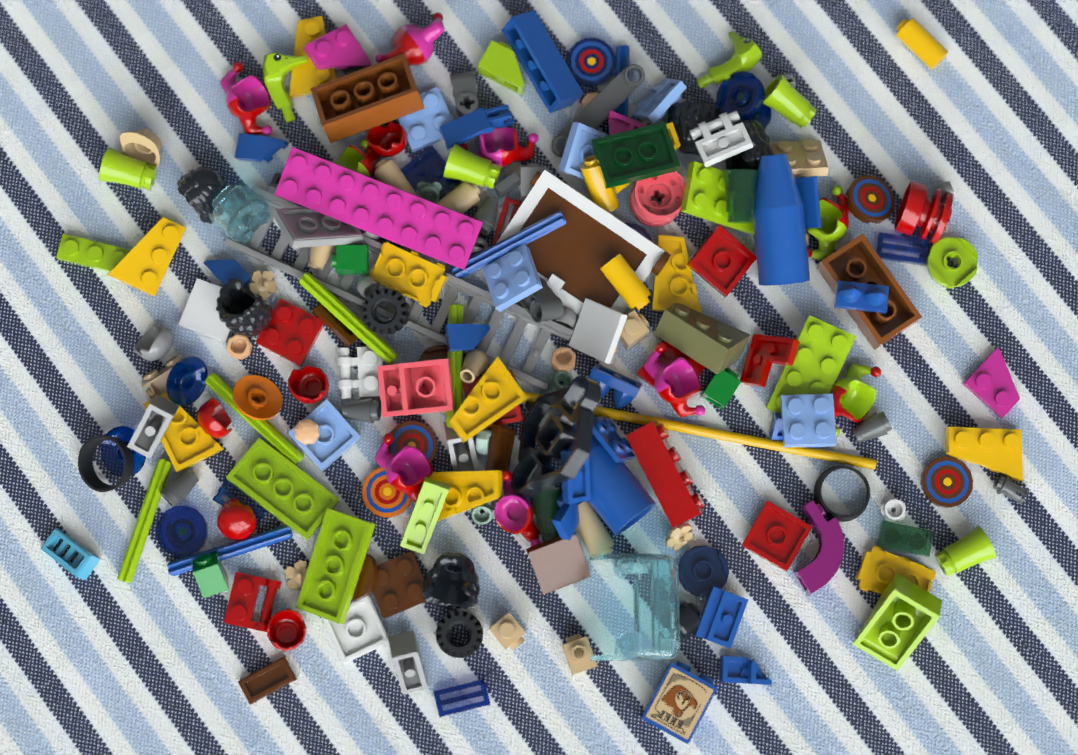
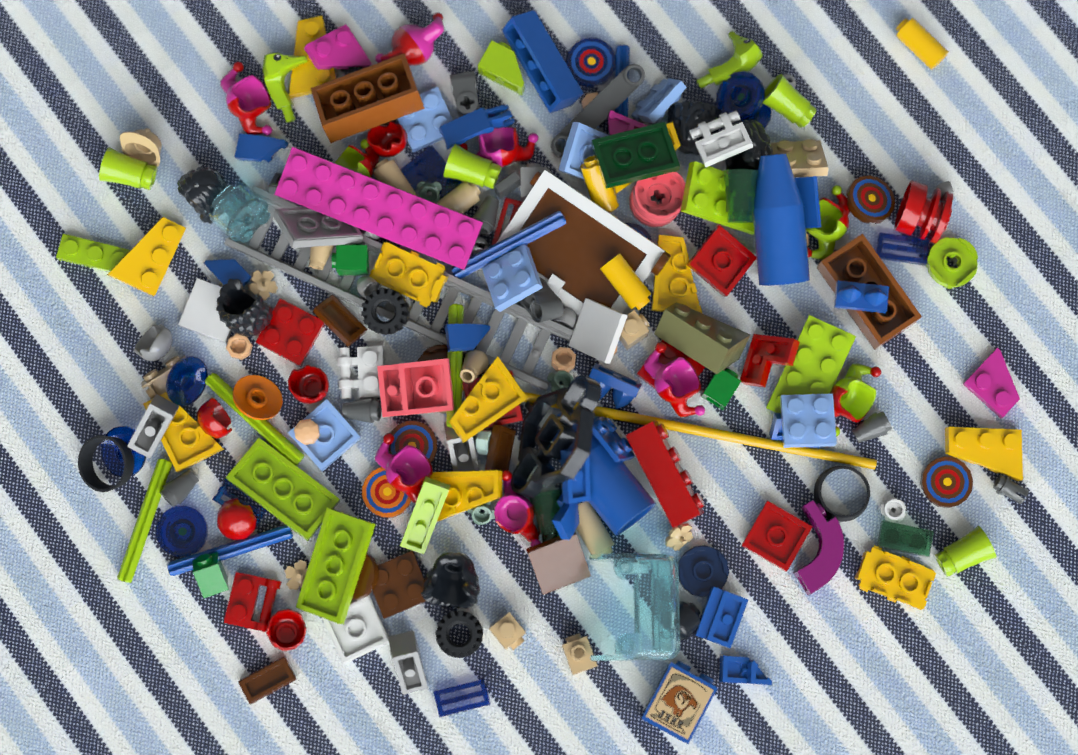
medium azure slope [40,527,100,580] -> none
lime axle [299,272,398,365] -> none
lime slope [853,574,942,671] -> none

